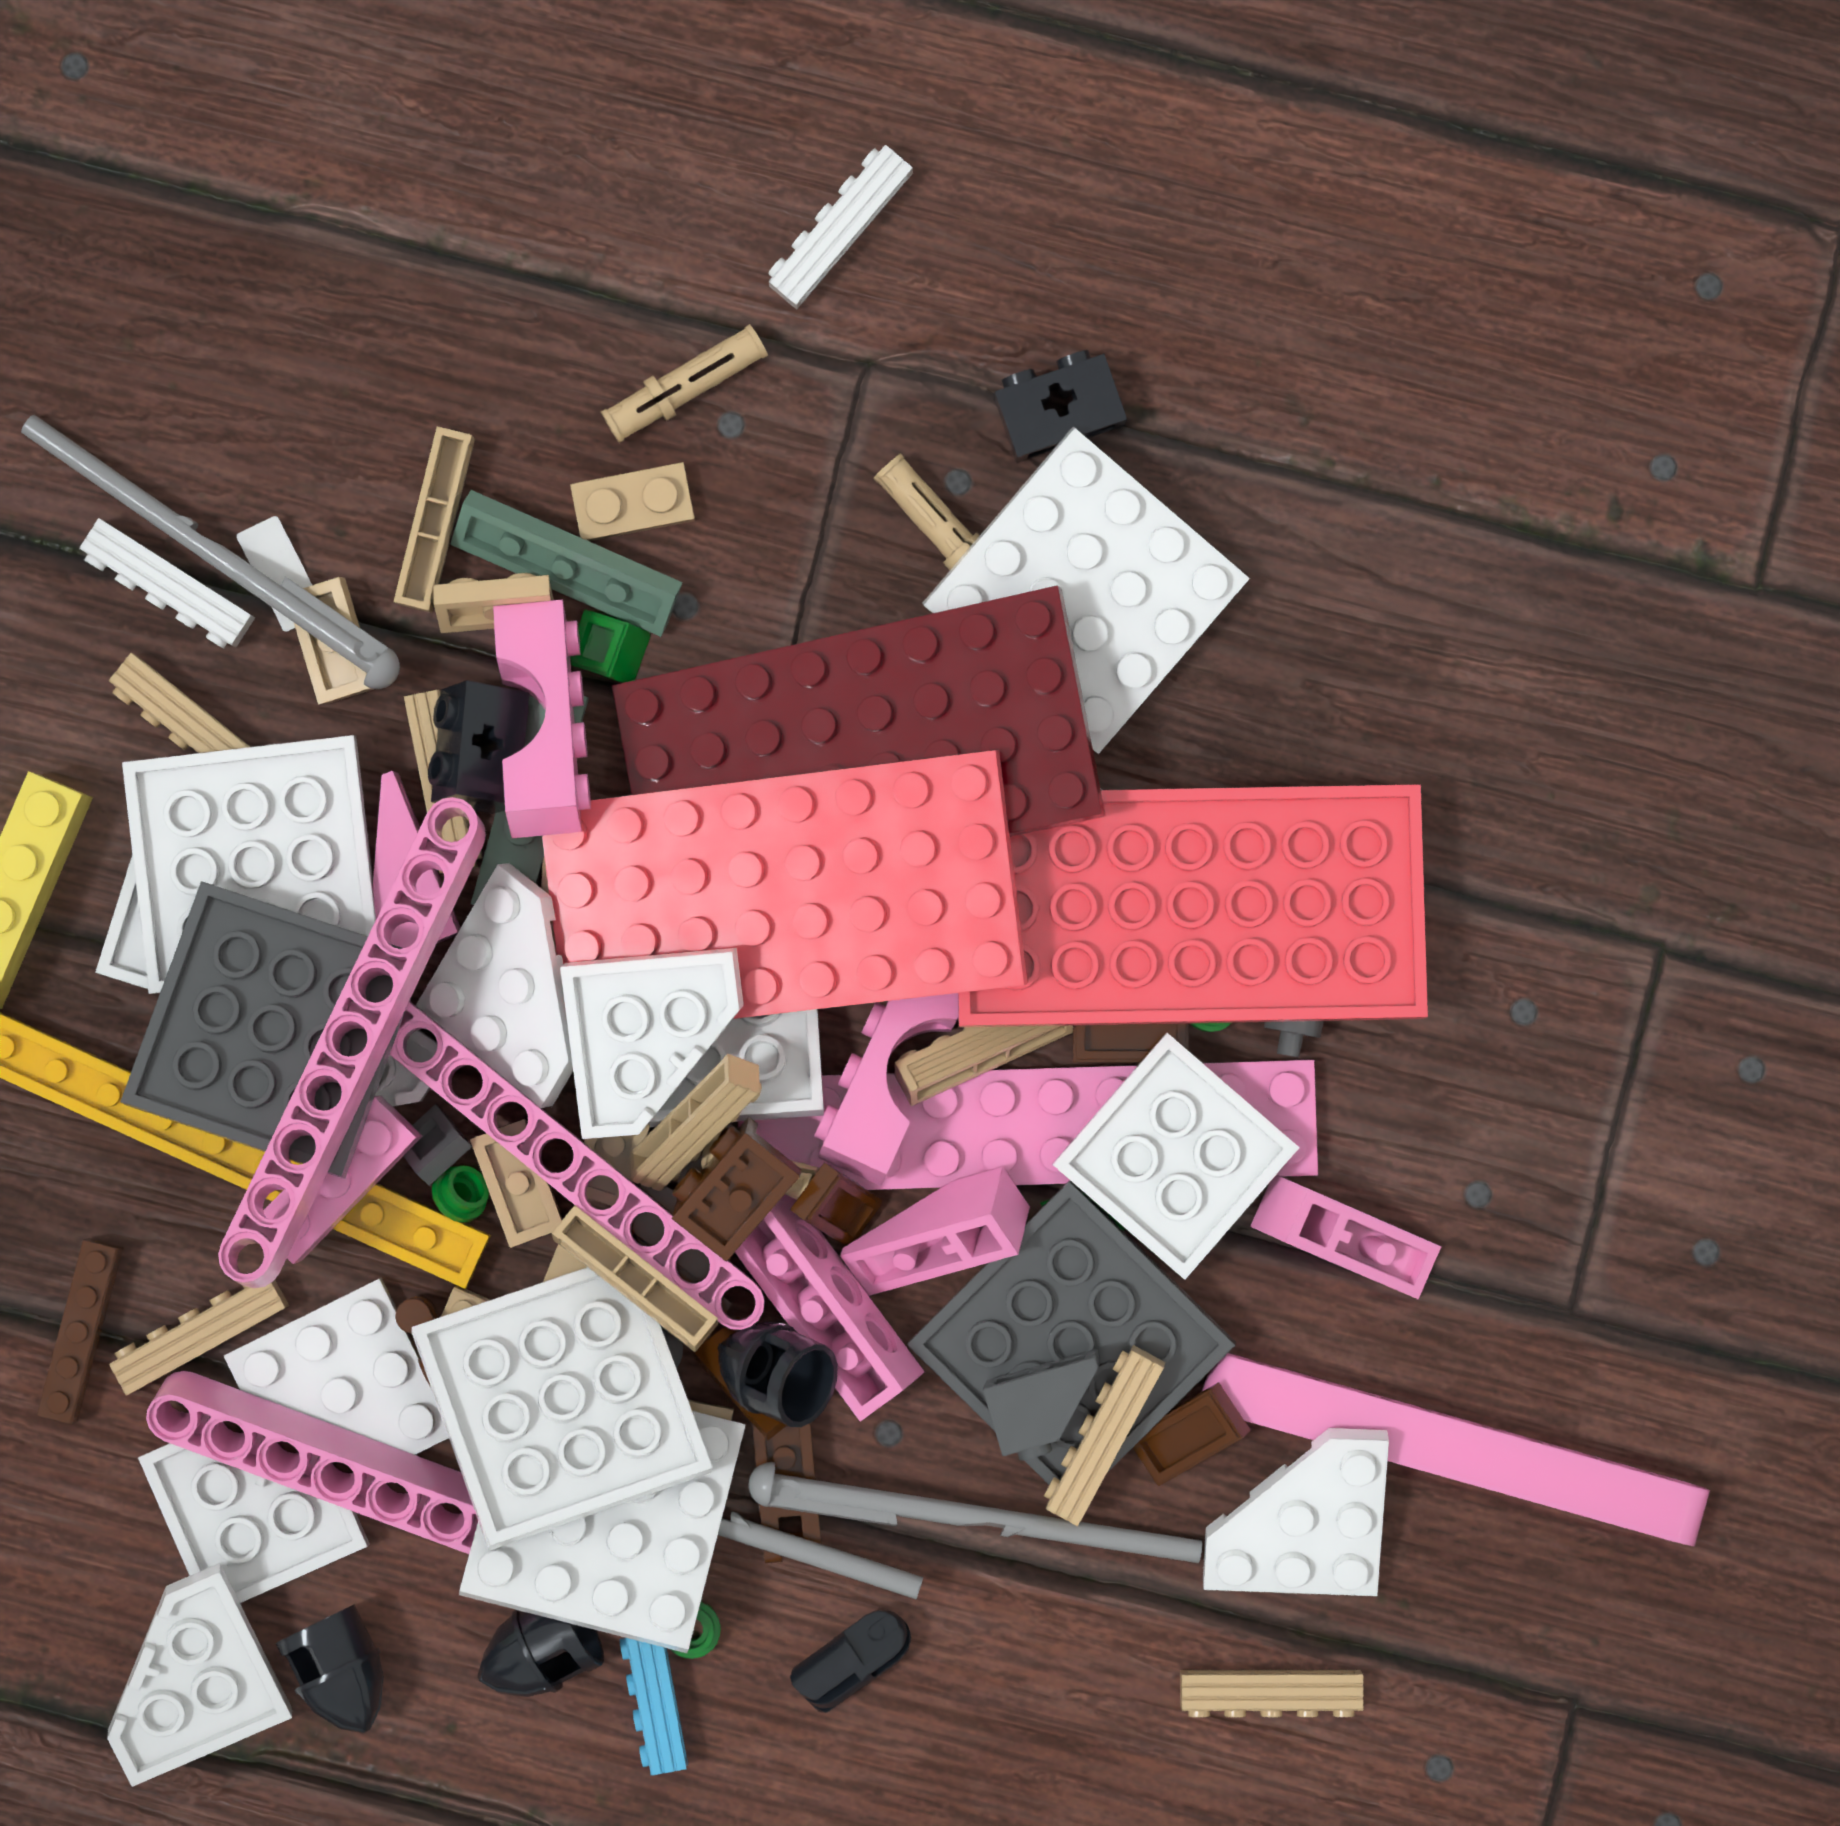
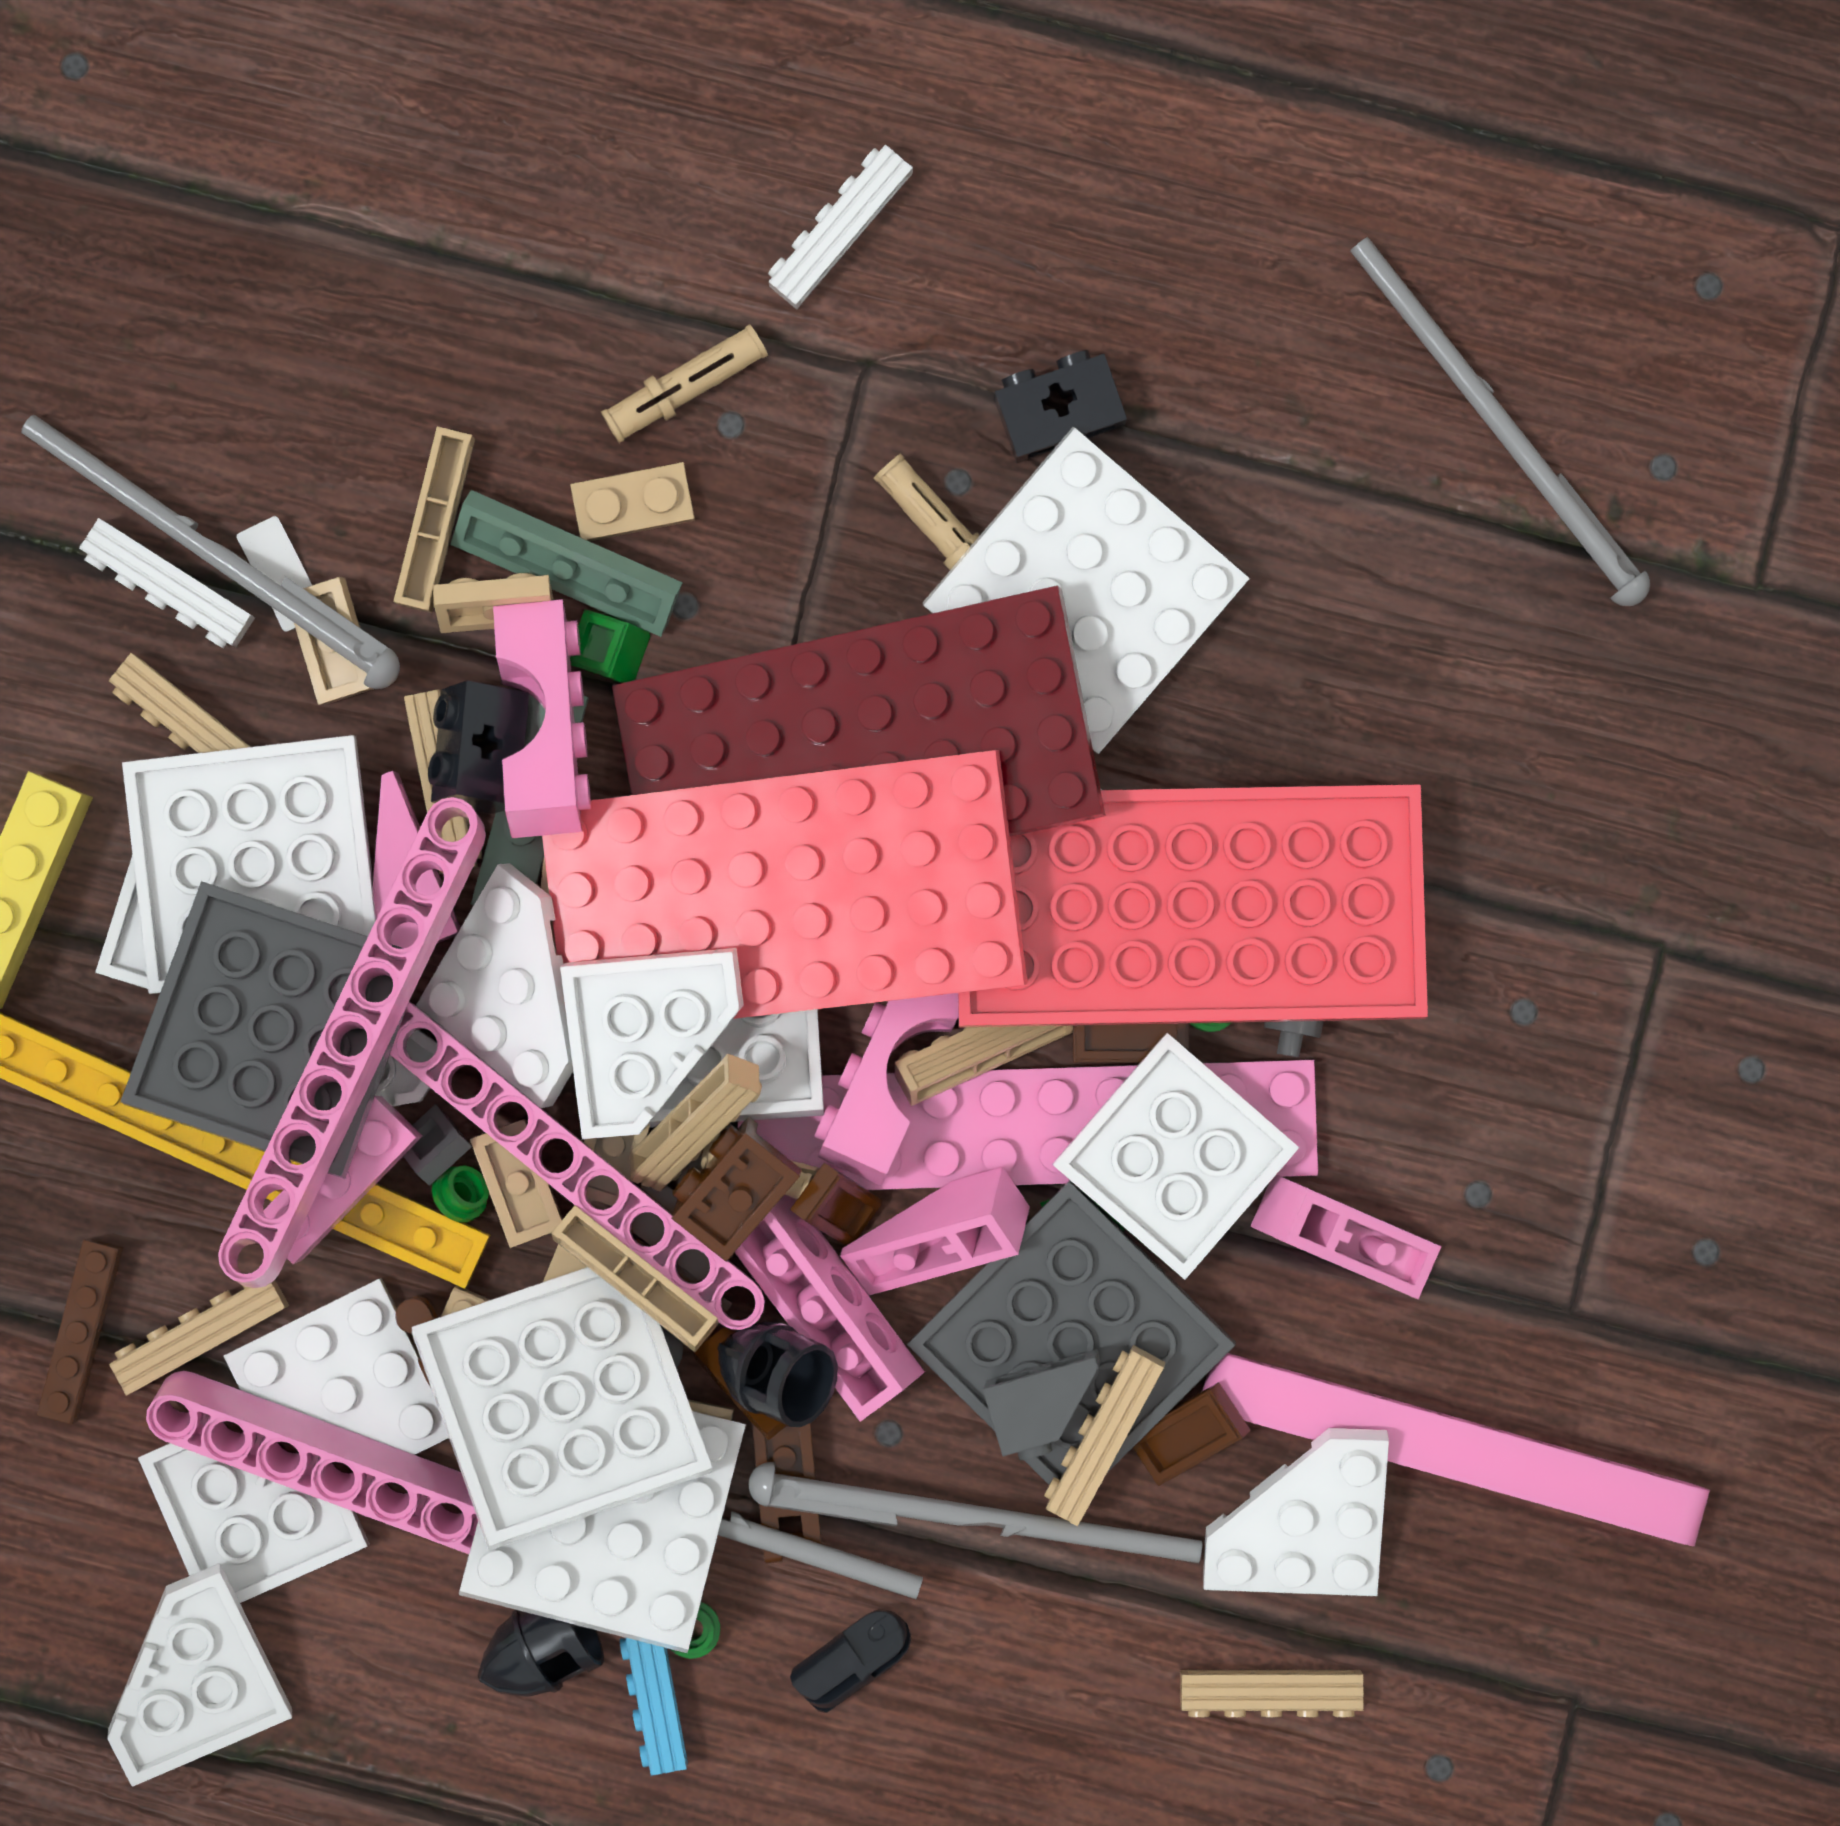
black helmet [275,1604,384,1733] -> none
none -> light grey bar [1350,237,1650,606]

